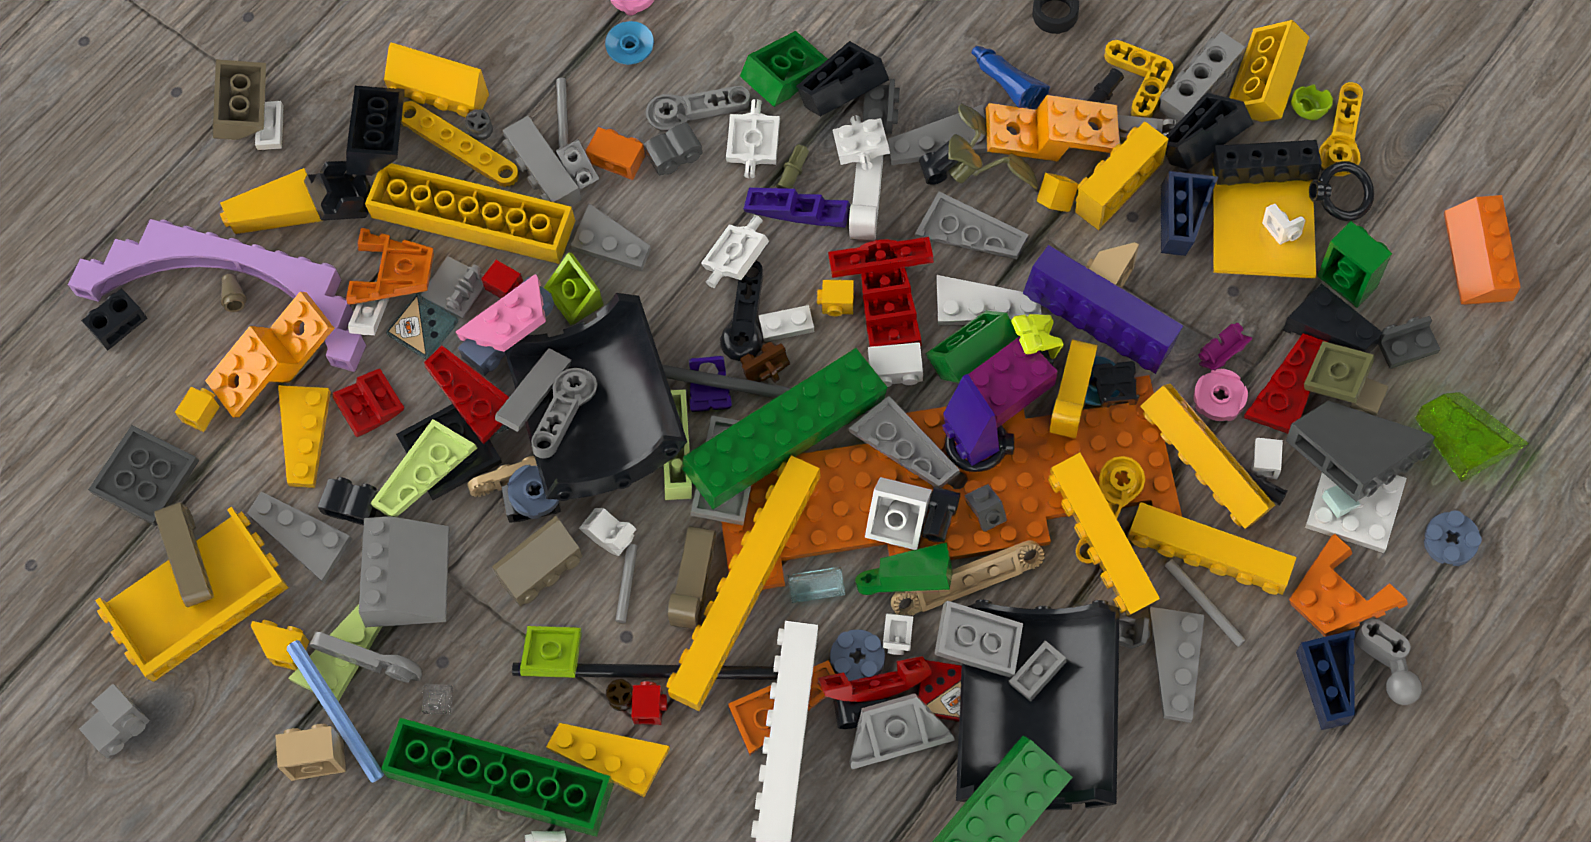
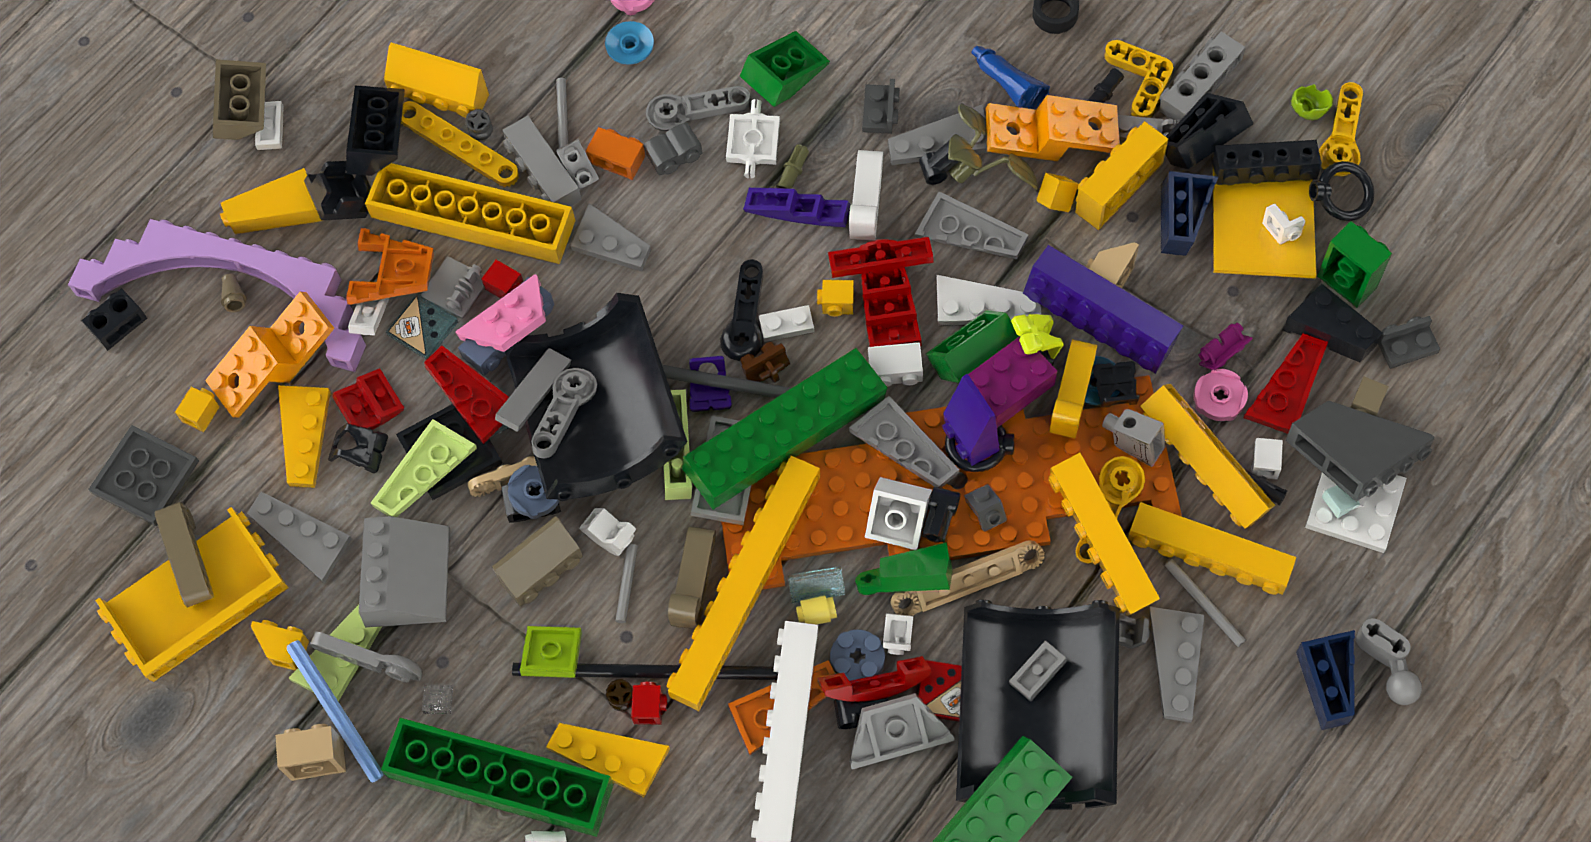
light grey brick [79,684,150,758] -> none
black brick [318,477,378,526] -> none
lime slope [543,252,604,325] -> none
white plate [701,215,769,288] -> none
black wedge [796,41,889,117] -> none
white plate [833,115,890,170] -> none
light grey plate [934,601,1023,678] -> none
yellow slope [1229,20,1310,122] -> none
orange wing [1289,534,1408,637] -> none
olive plate [1304,341,1374,404] -> none
clear neon green wedge [1415,392,1529,482] -> none
sand blue plate [1424,510,1482,566] -> none
orange slope [1444,195,1521,305] -> none
none -> black piece [328,424,388,473]
none -> light yellow brick [796,595,837,625]
none -> light grey torso [1102,409,1166,467]

